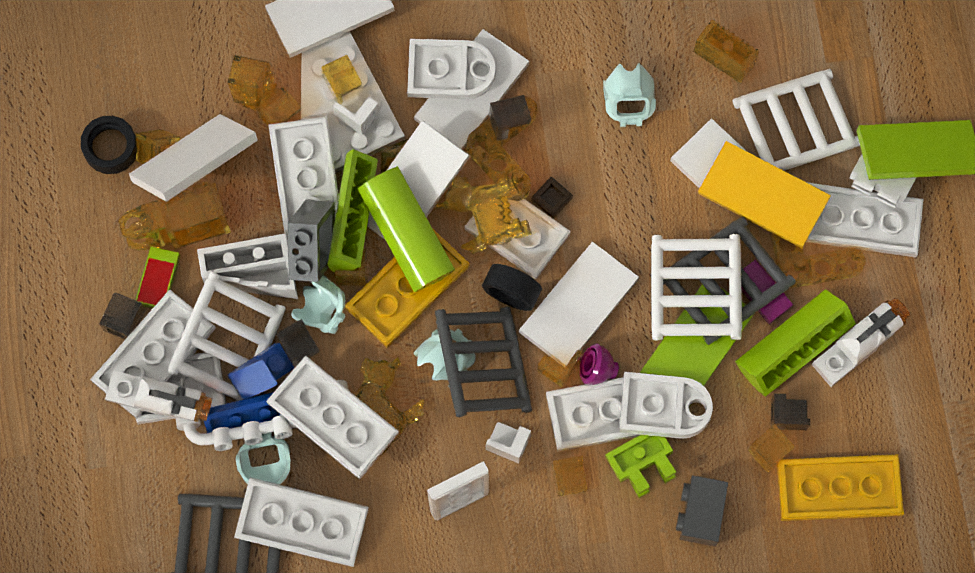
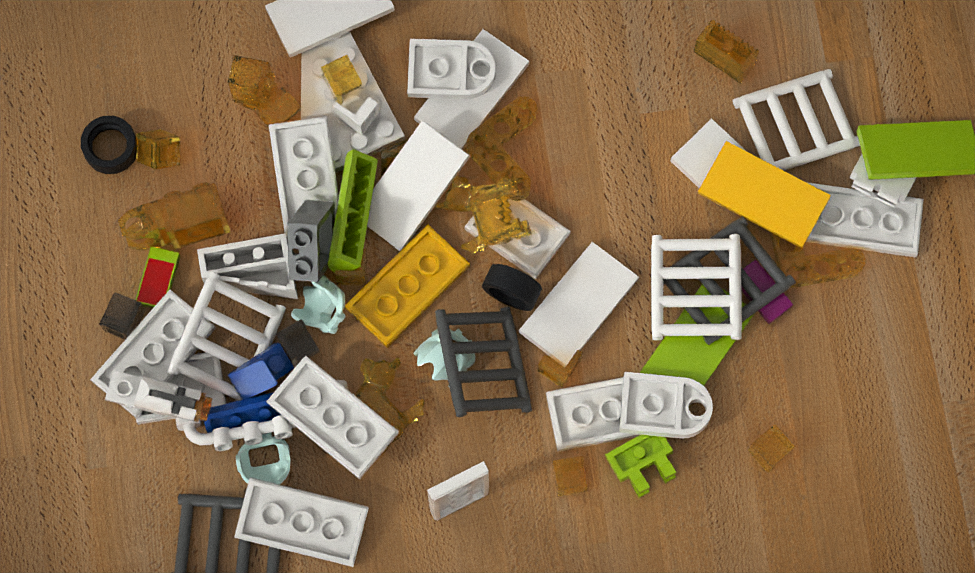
white tile [129,114,258,202] -> none
lime brick [358,166,455,292] -> none
white panel [486,422,531,464] -> none
clear smoke panel [489,95,532,141] -> none
dark brown tile [531,176,573,218] -> none
magenta brick [579,343,619,385] -> none
light aqua helmet [603,63,656,127] -> none
dark grey brick [676,475,728,547] -> none
lime brick [735,289,856,397] -> none
clear smoke panel [771,393,810,431] -> none
yellow tile [777,454,904,521] -> none
white plate [812,298,910,387] -> none

